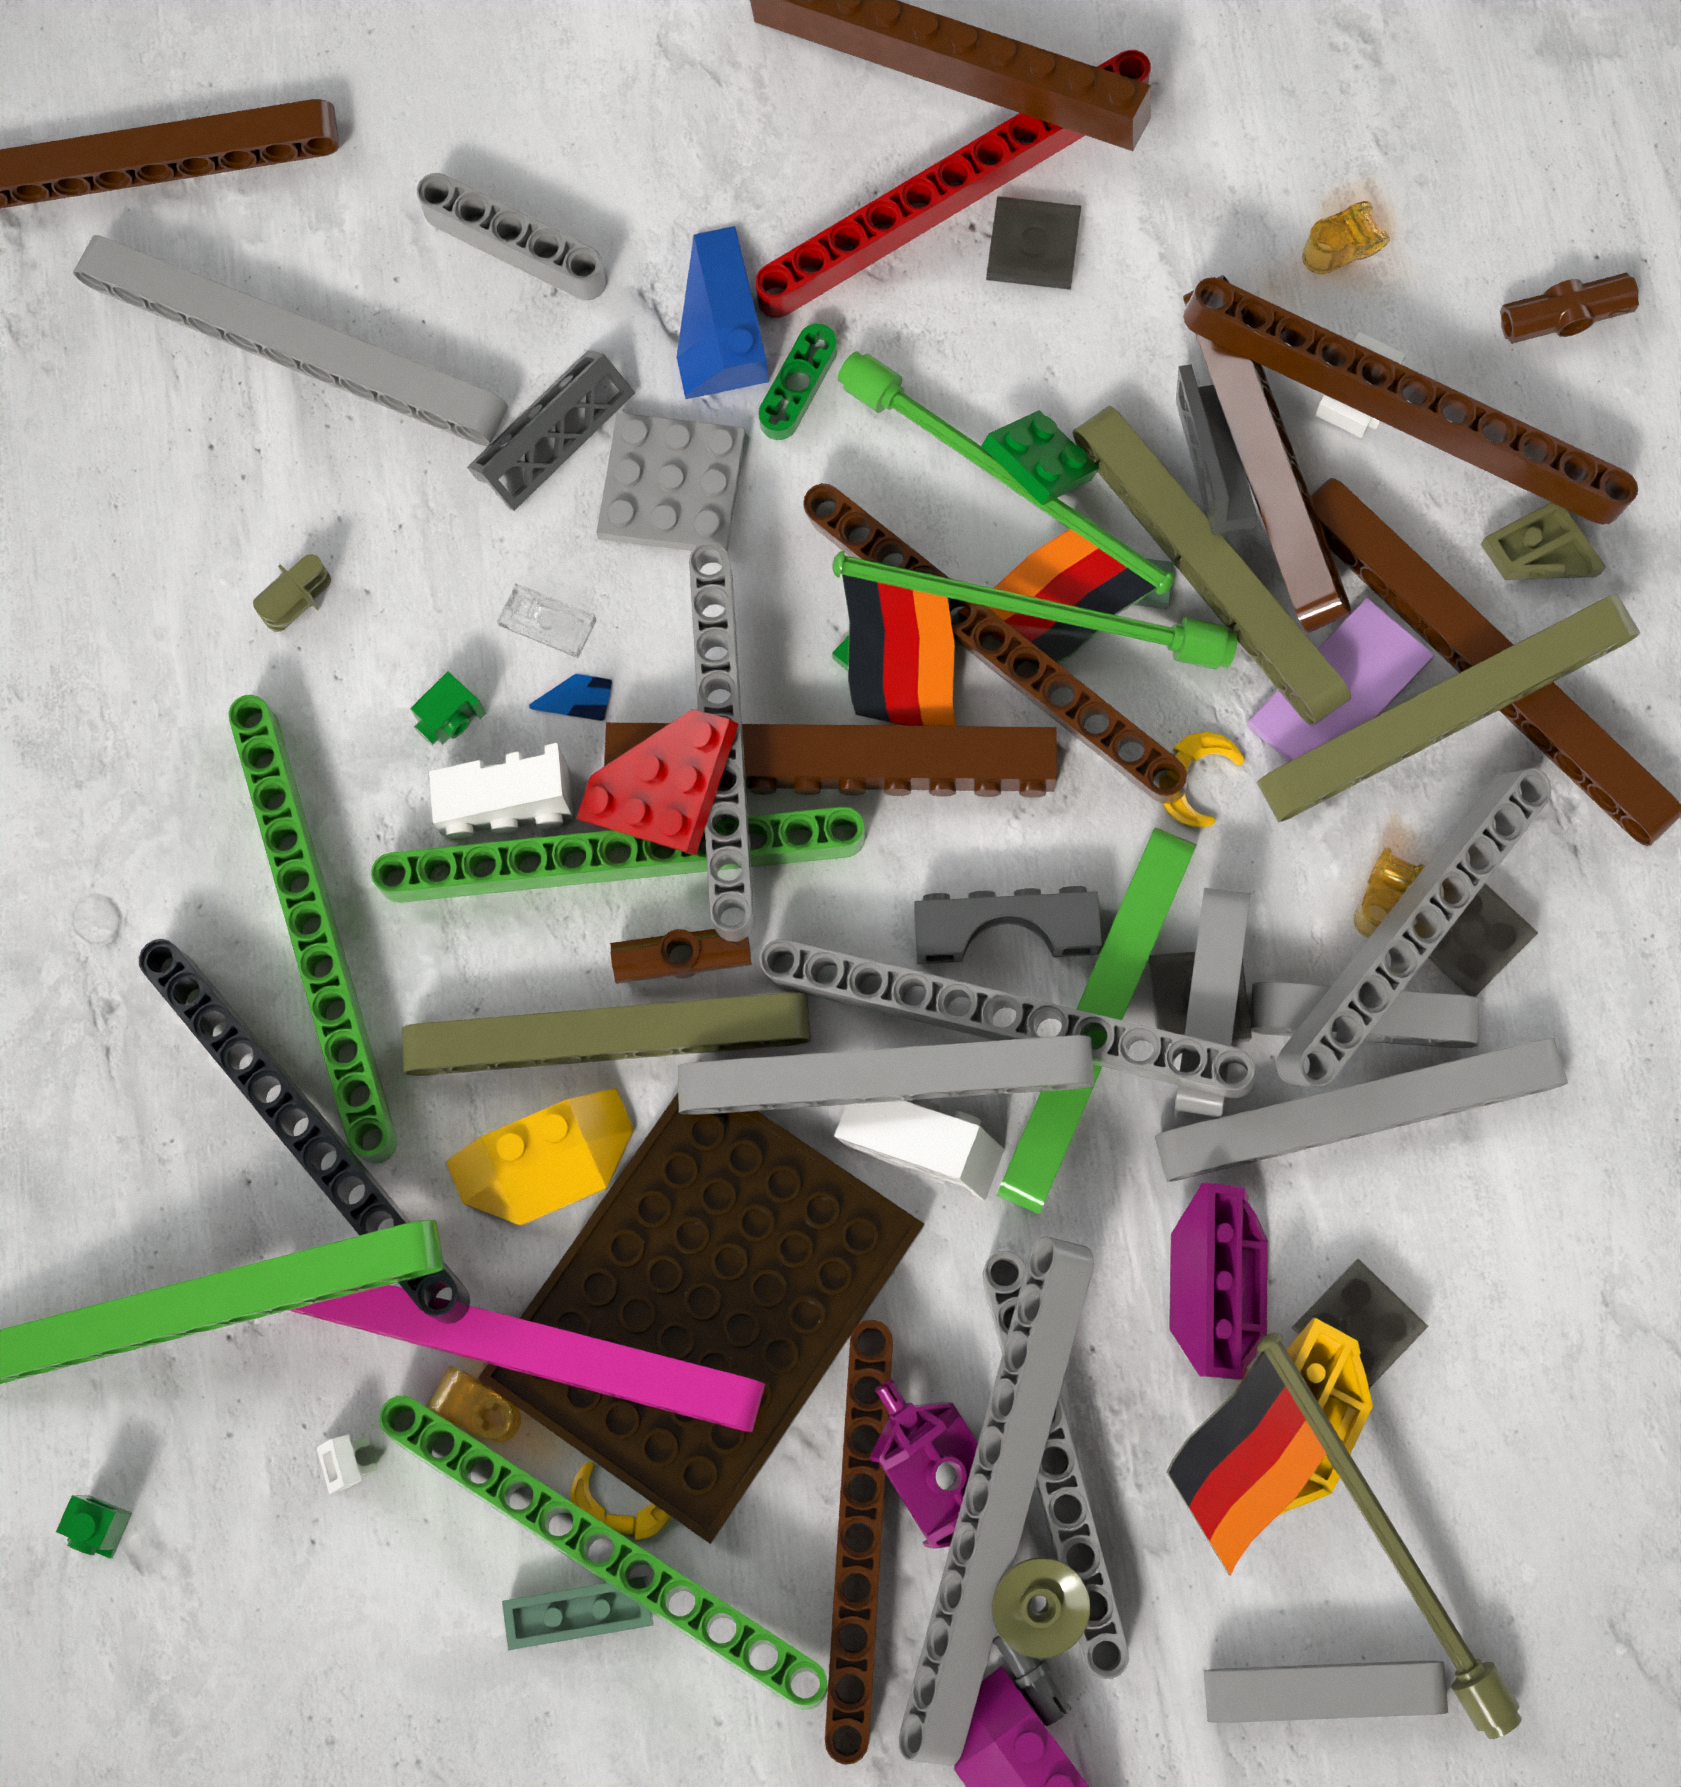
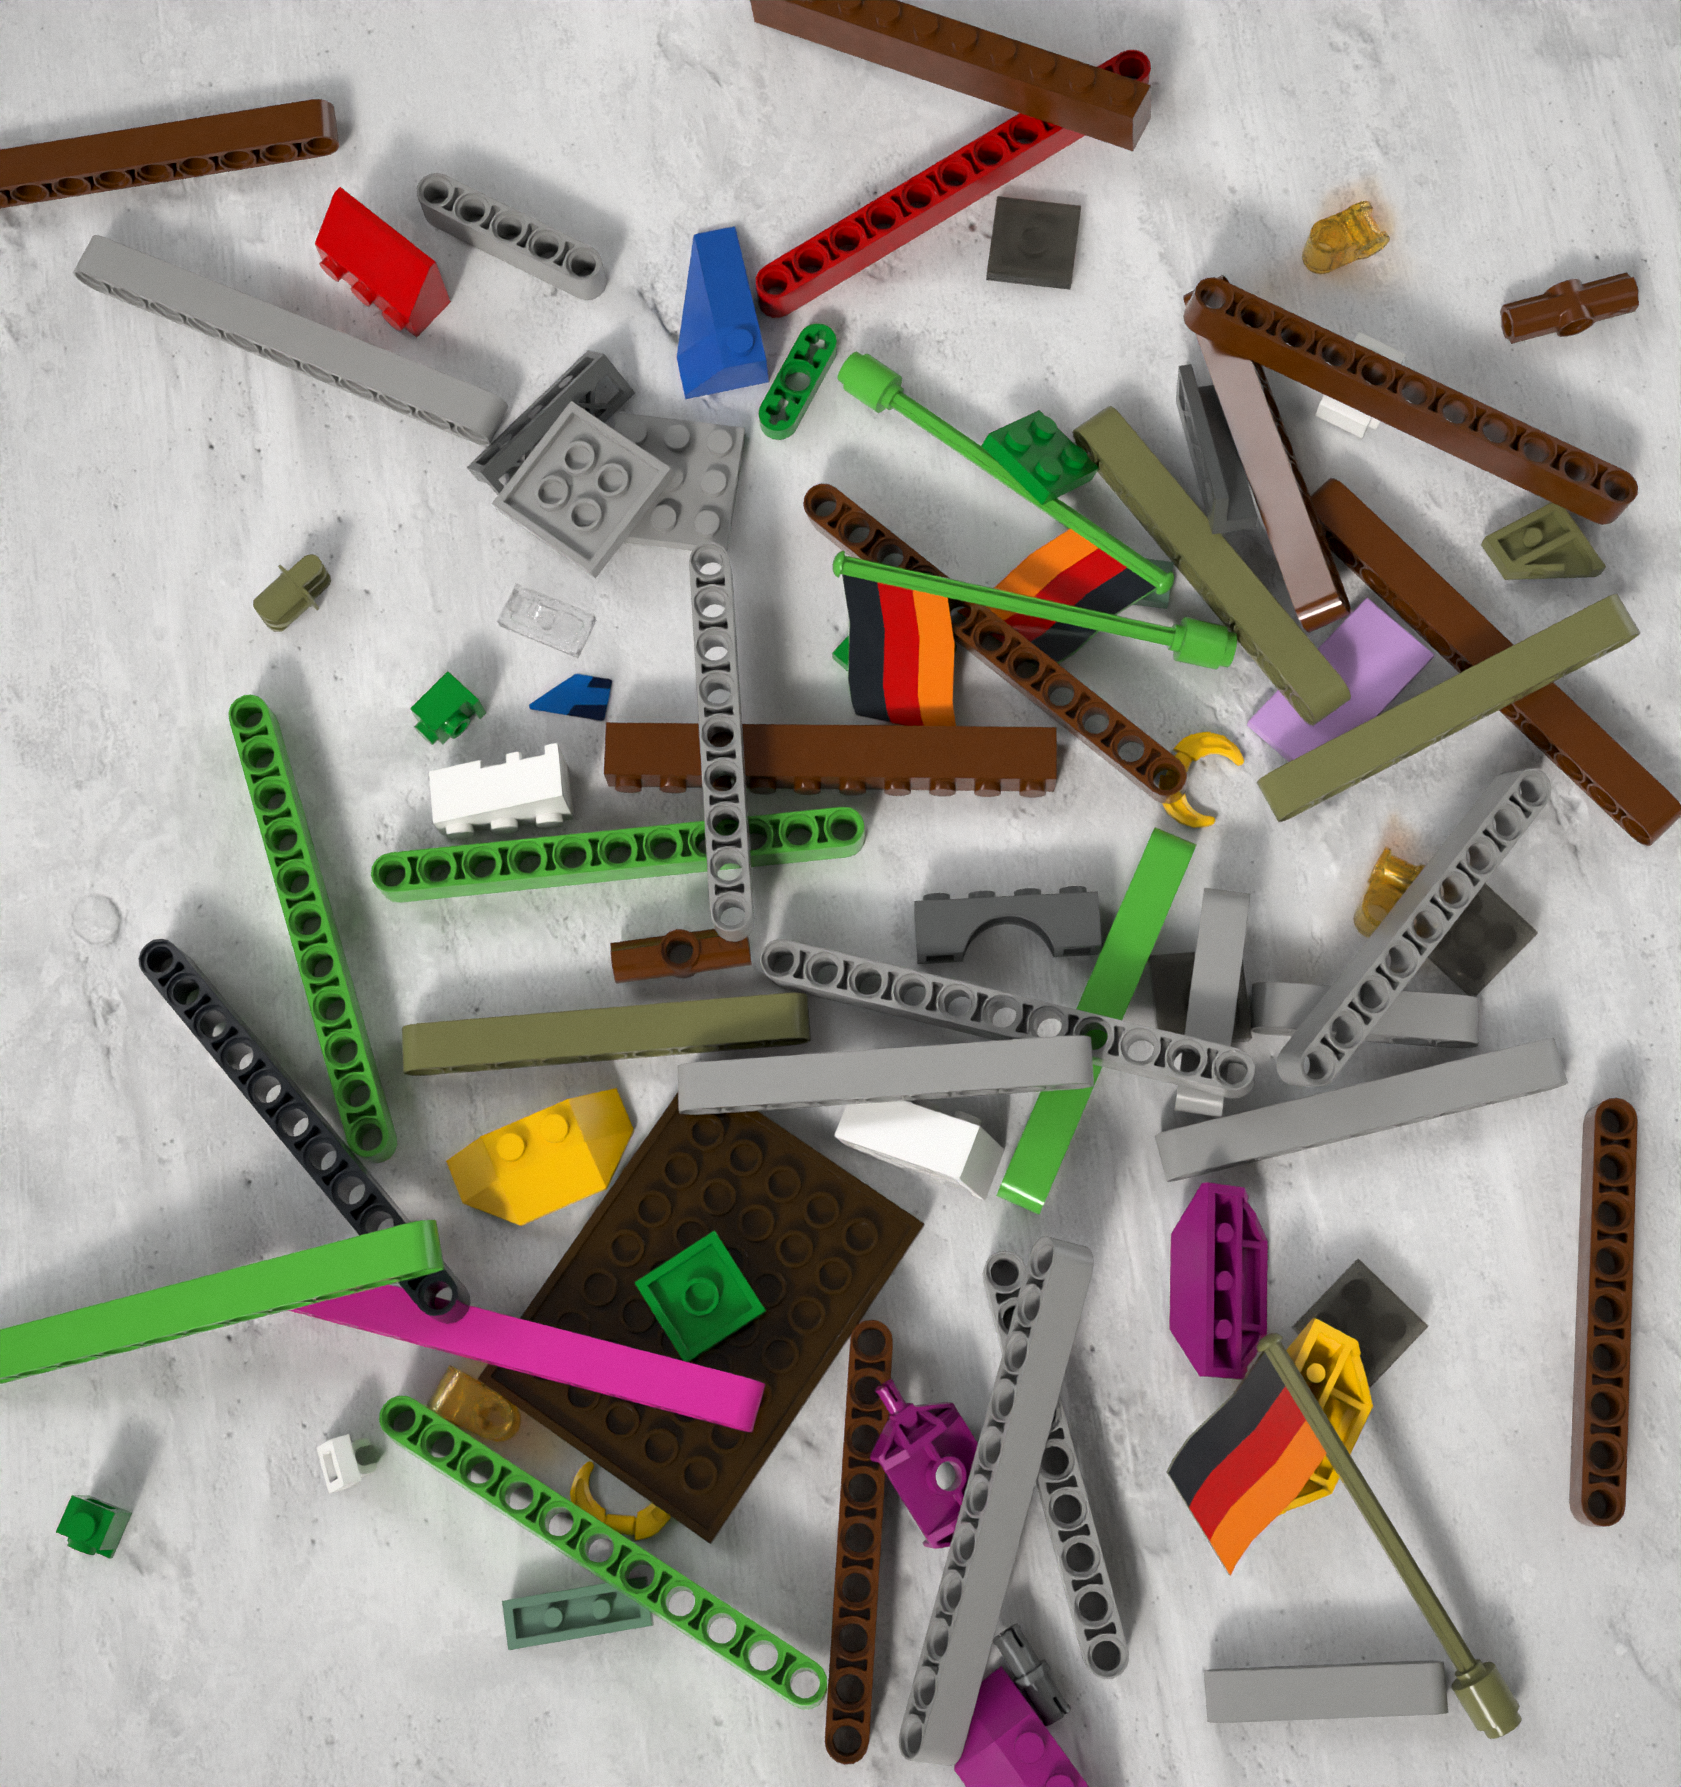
plate [576,709,739,855] -> none
olive dish [992,1558,1090,1658] -> none
none -> red slope [315,187,451,338]
none -> light grey plate [492,401,675,579]
none -> green plate [635,1230,766,1363]
none -> reddish brown beam [1569,1098,1638,1527]

